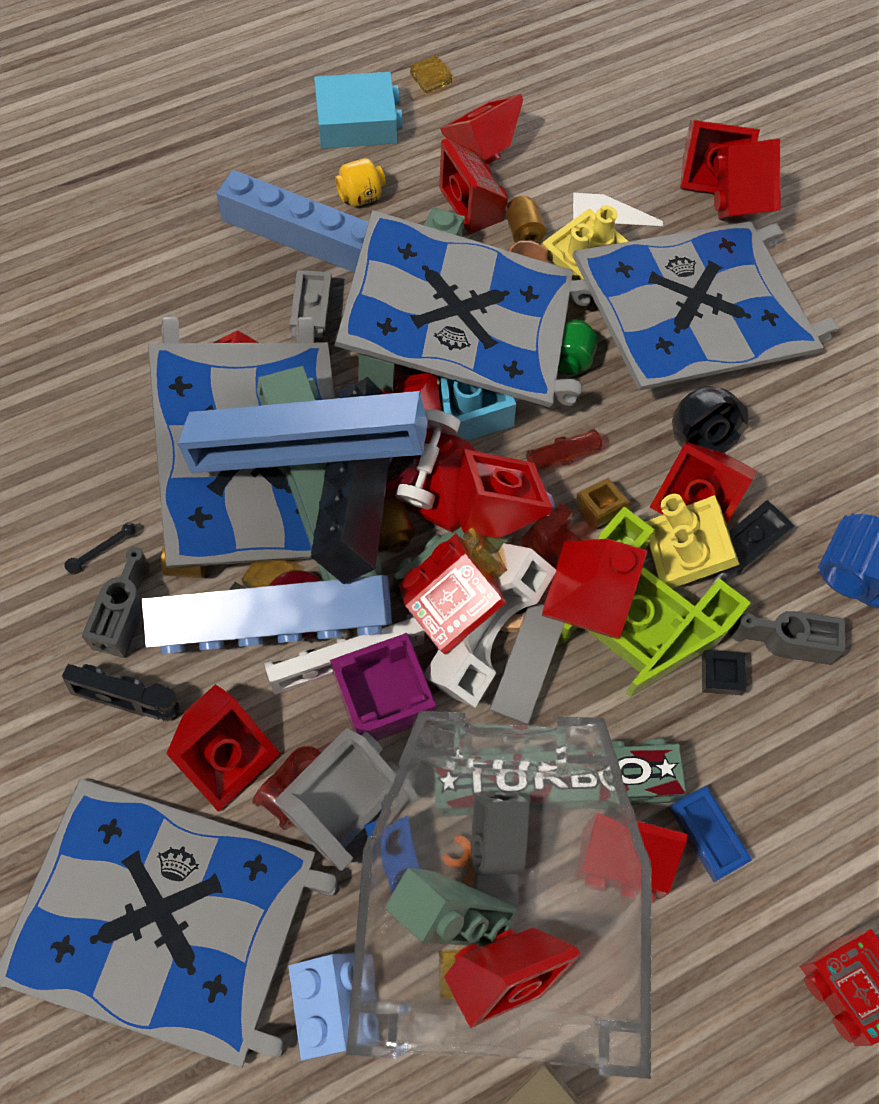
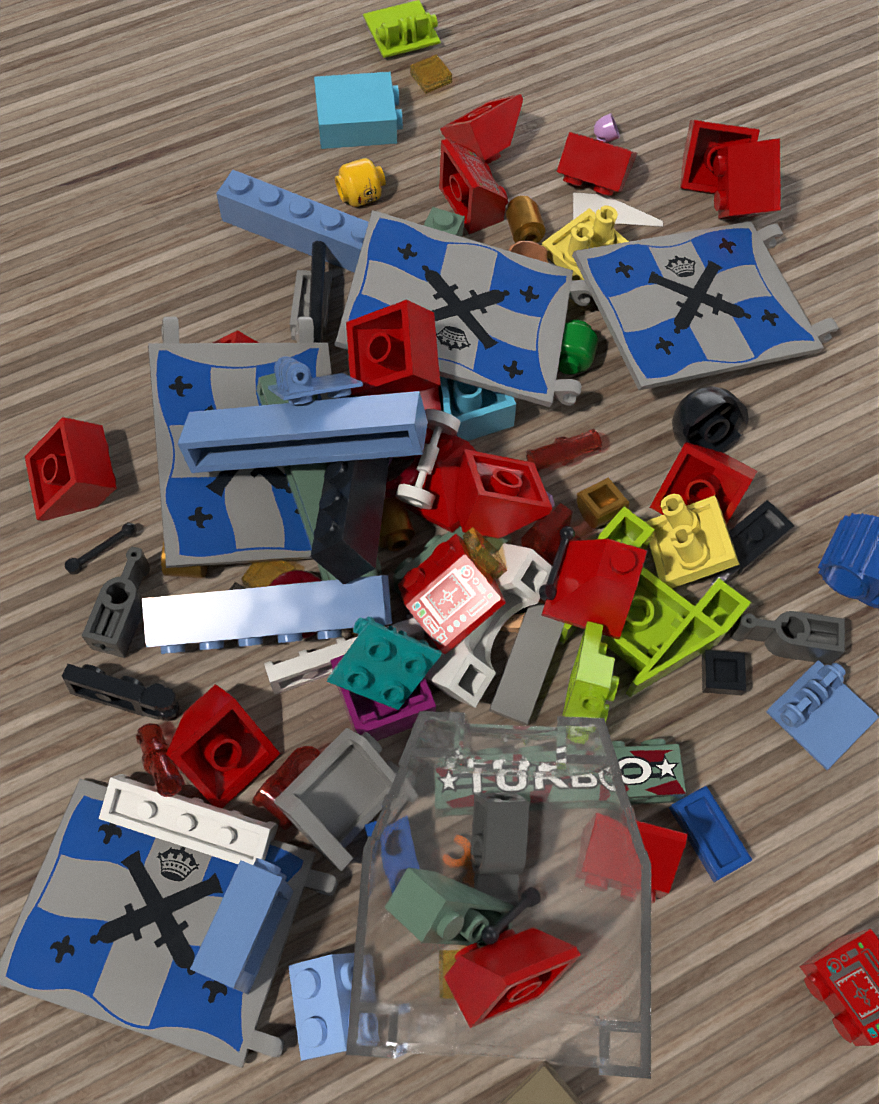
none -> red slope [25,417,117,521]
none -> white hinge [99,774,278,865]
none -> clear red pin [135,723,184,797]
none -> medium blue window [190,858,294,994]
none -> medium blue hinge [268,356,363,405]
none -> black bar [309,241,326,343]
none -> teal hinge [327,616,442,710]
none -> red slope [346,300,441,396]
none -> lime hinge [363,0,441,58]
none -> black hinge [481,887,541,945]
none -> black hinge [539,526,575,600]
none -> red slope [557,132,637,196]
none -> lime plate [558,621,619,743]
none -> lavender hinge [594,113,620,142]
none -> medium blue hinge [766,660,879,770]

